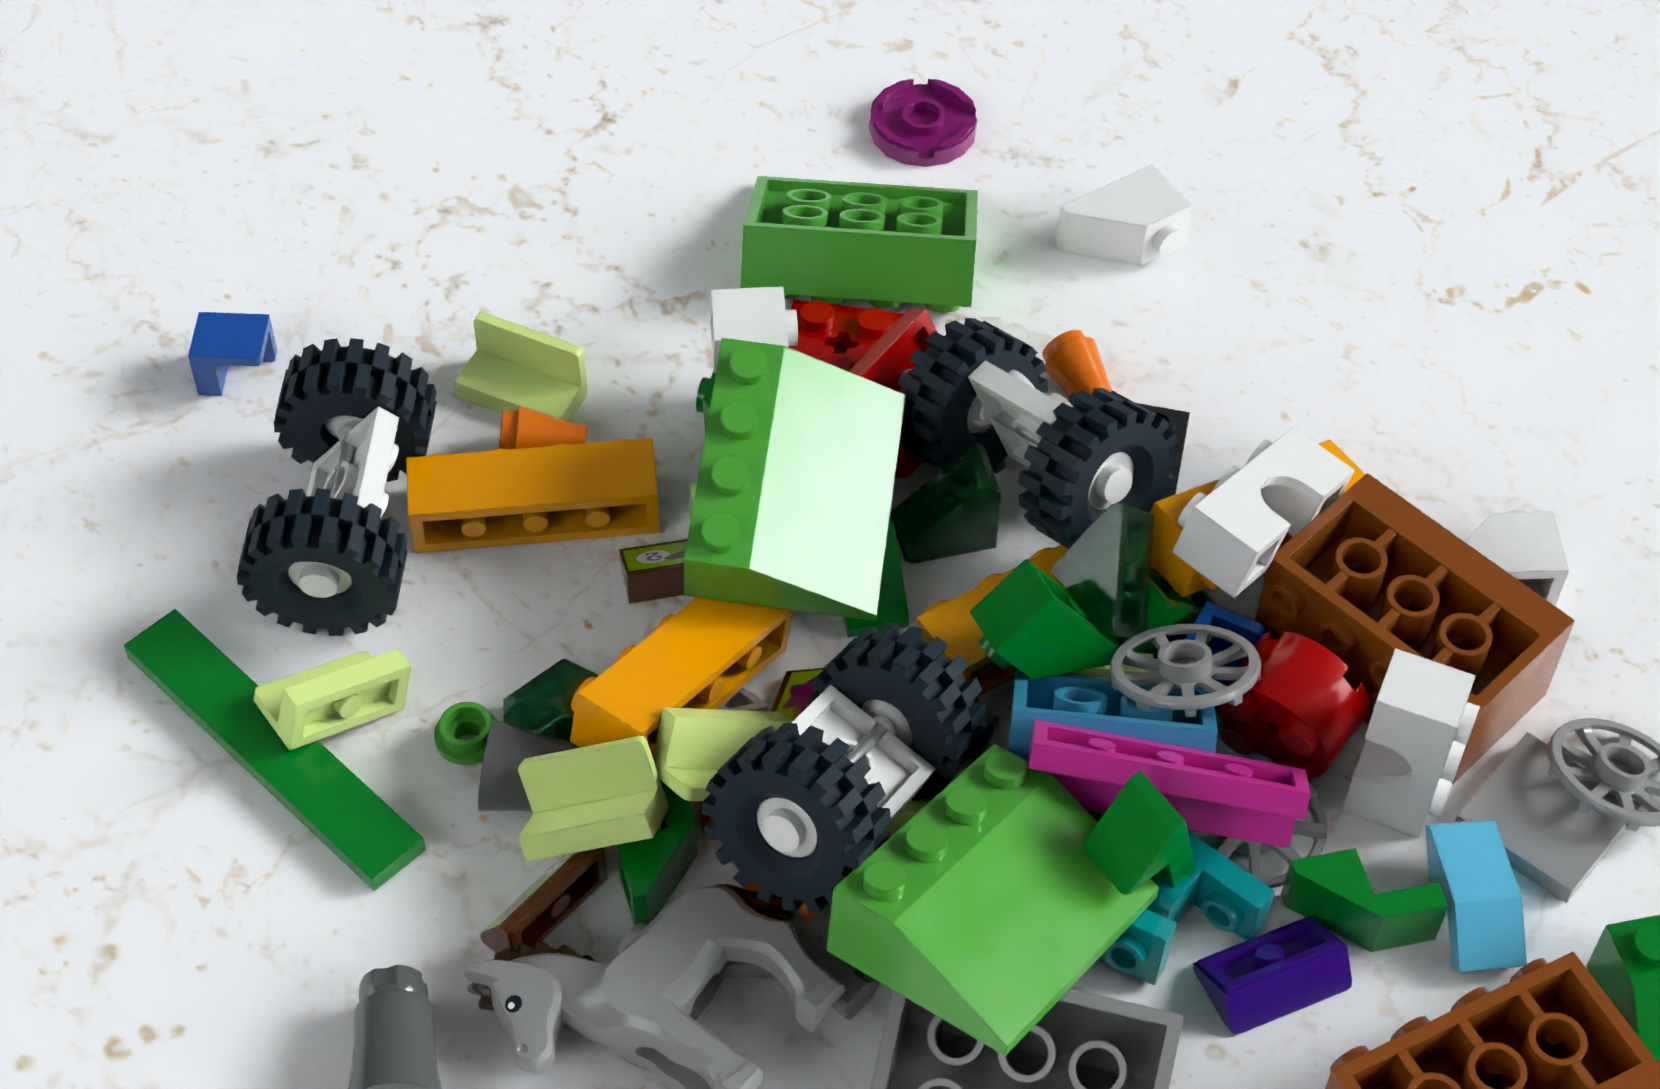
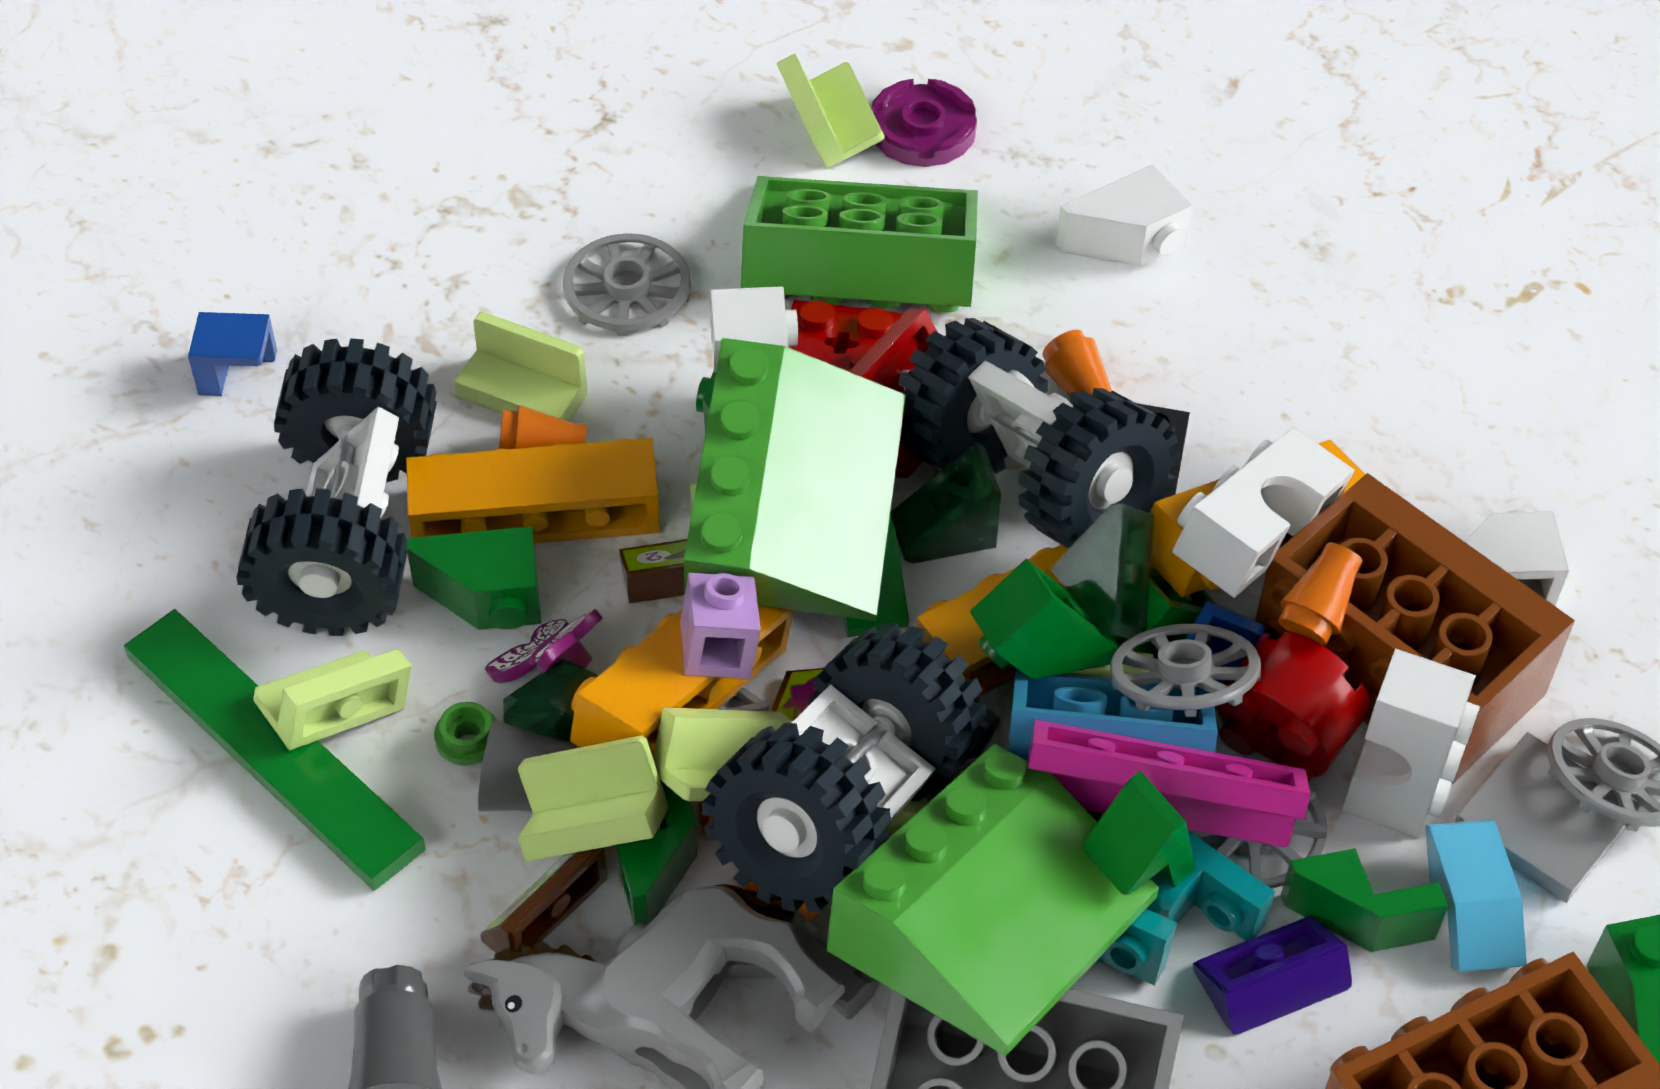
none -> green slope [406,526,542,630]
none -> magenta animal [485,608,603,688]
none -> light grey wheel [563,233,691,336]
none -> lavender brick [680,573,761,679]
none -> yellowish green panel [776,53,885,169]
none -> orange cone [1278,542,1363,646]

